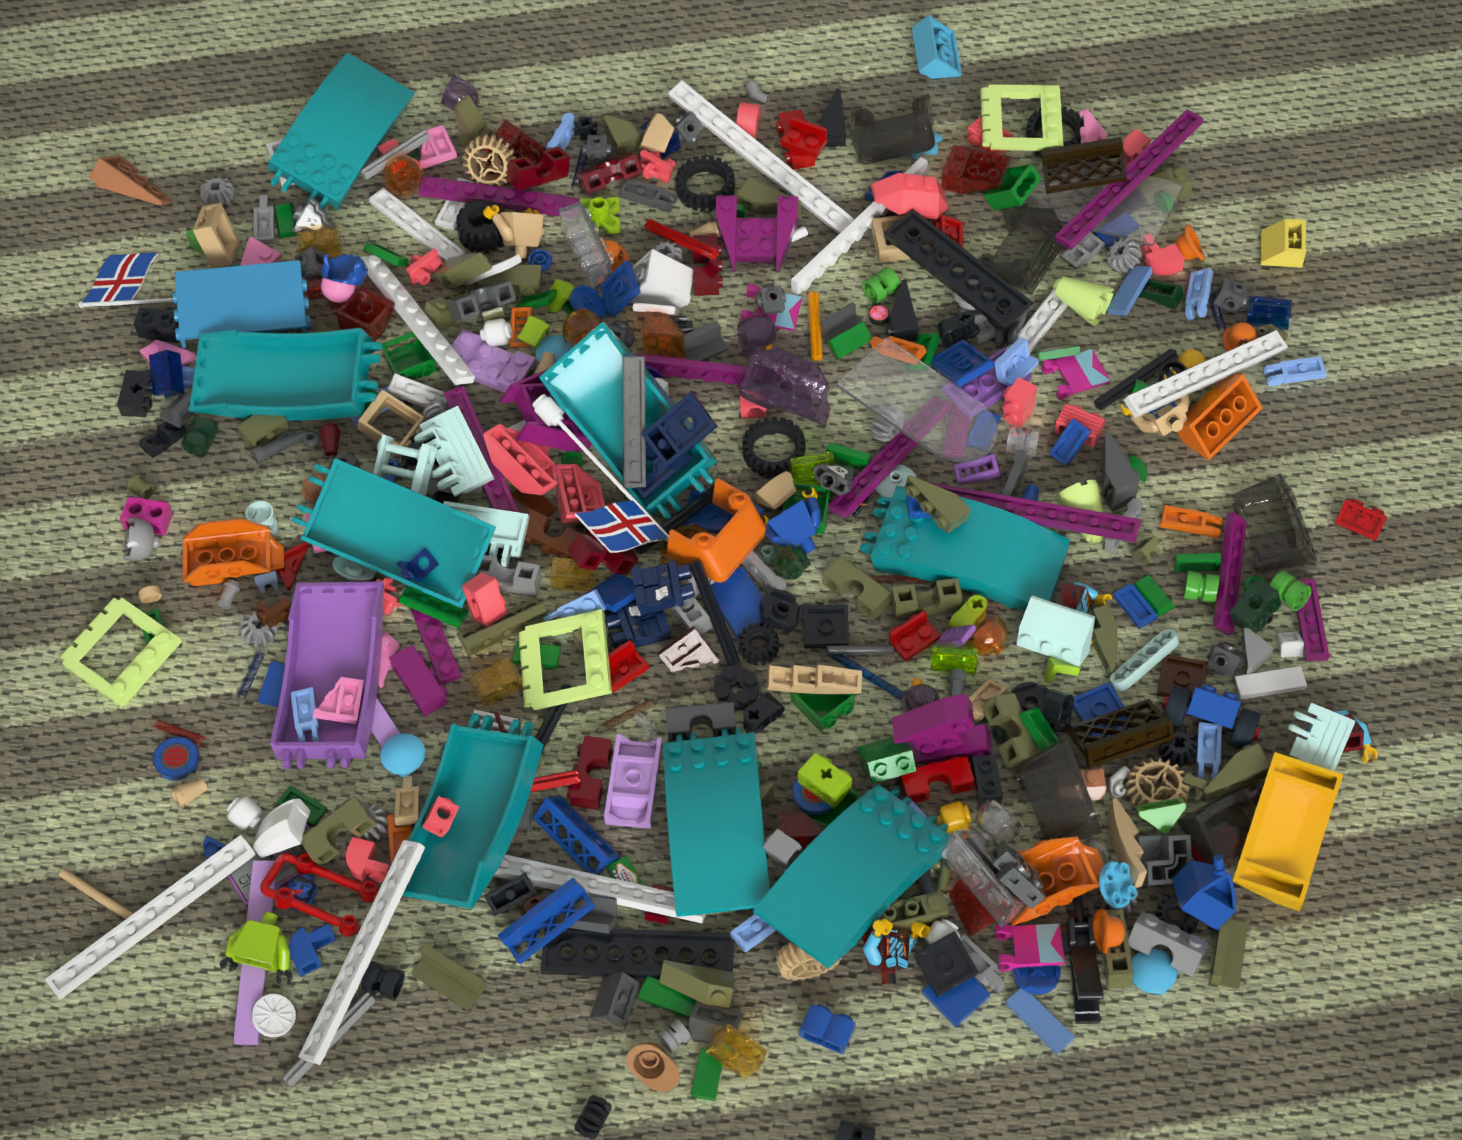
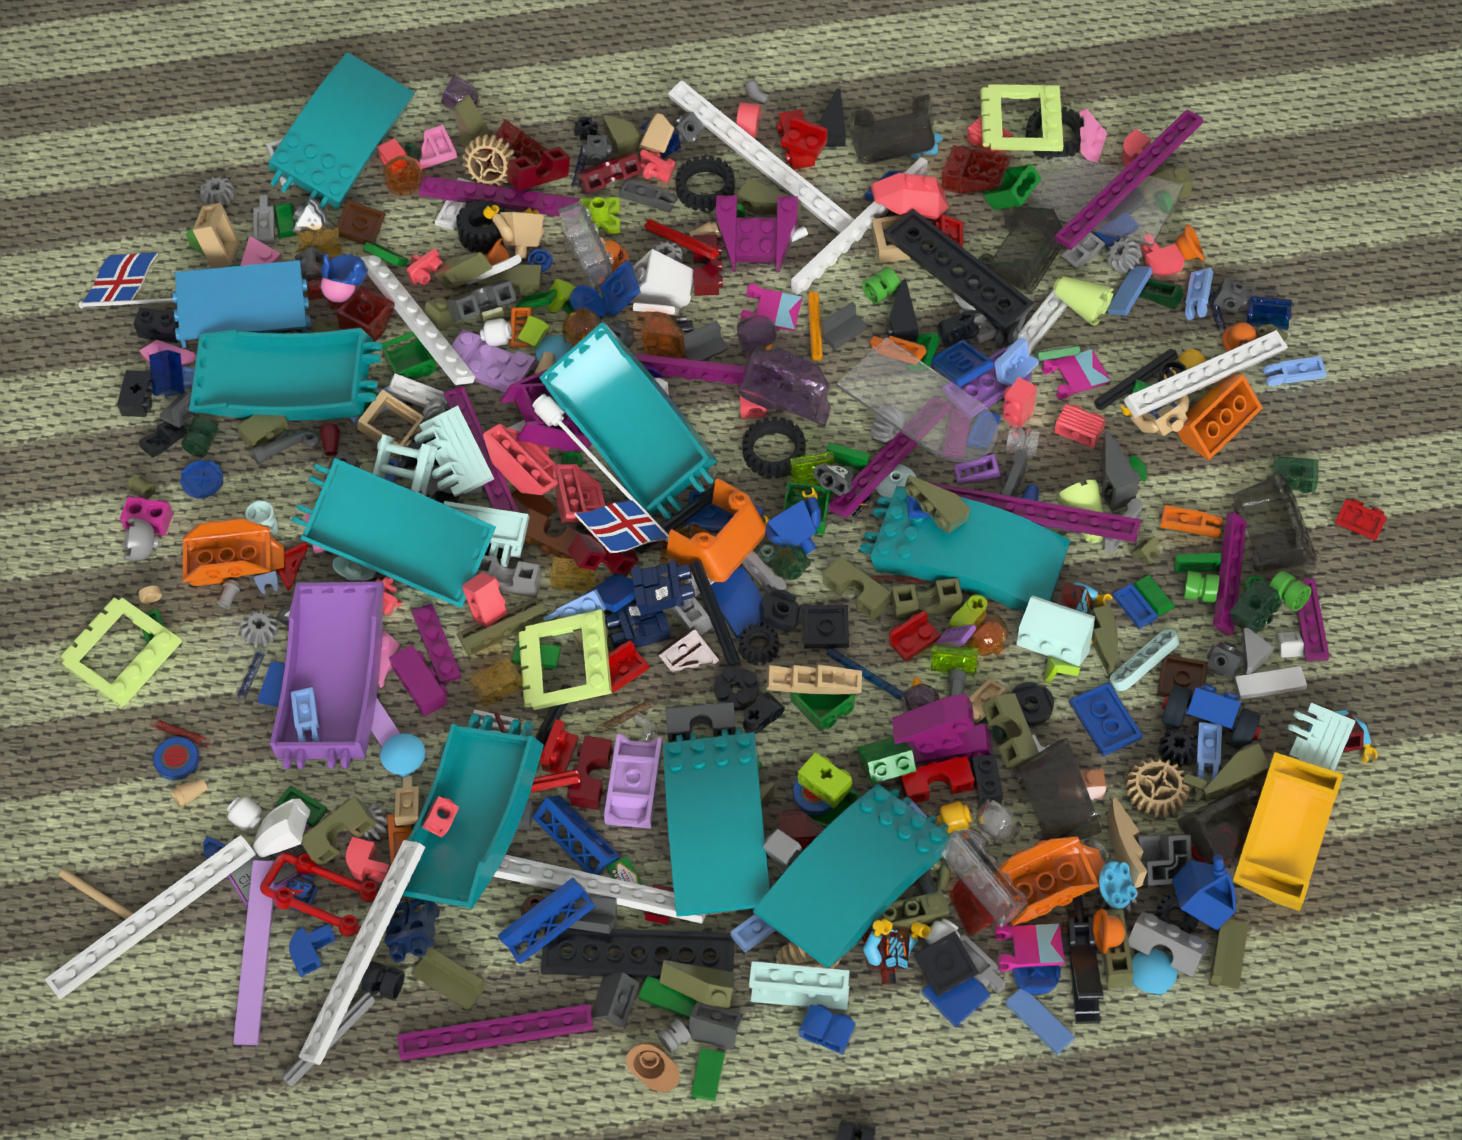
nougat wedge [89,155,172,205] -> none
lime torso [220,912,293,985] -> none
white wheel [252,994,296,1037] -> none
reddish brown bracket [256,597,292,629] -> none
nougat head [300,473,327,504] -> none
bright pink wing [313,677,364,724] -> none
light grey axle [361,130,429,179] -> none
white tile [369,188,465,262] -> none
clear blue bracket [396,548,439,582] -> none
green tile [398,586,469,628] -> none
black slope [484,872,537,916] -> none
light blue hinge [546,112,575,150] -> none
black gear [575,1095,612,1140] -> none
dark blue bracket [620,392,718,499] -> none
tile [622,356,646,488] -> none
clear yellow brick [706,1024,767,1079] -> none
tan slope [752,471,796,510] -> none
dark grey brick [755,283,786,316] -> none
dark grey bar [826,645,894,655] -> none
green tile [827,322,872,360] -> none
tile [869,305,889,326] -> none
medium azure slope [912,15,962,79] -> none
dark grey piece [989,840,1046,910] -> none
green tile [1019,707,1062,754] -> none
dark brown fence [1041,137,1127,194] -> none
black piece [1043,689,1074,734] -> none
blue tile [1049,418,1092,466] -> none
dark brown fence [1066,699,1174,768] -> none
white arm [1108,766,1131,797] -> none
slope [1135,798,1186,834] -> none
light yellow slope [1261,219,1306,268] -> none
none -> blue tile [180,460,223,499]
none -> reddish brown tile [334,200,386,245]
none -> dark blue hips [384,899,440,962]
none -> magenta plate [397,1004,594,1061]
none -> orange hat [485,238,509,265]
none -> red bracket [540,719,579,774]
none -> light aqua fence [749,961,849,1011]
none -> clear green brick [1271,456,1319,493]

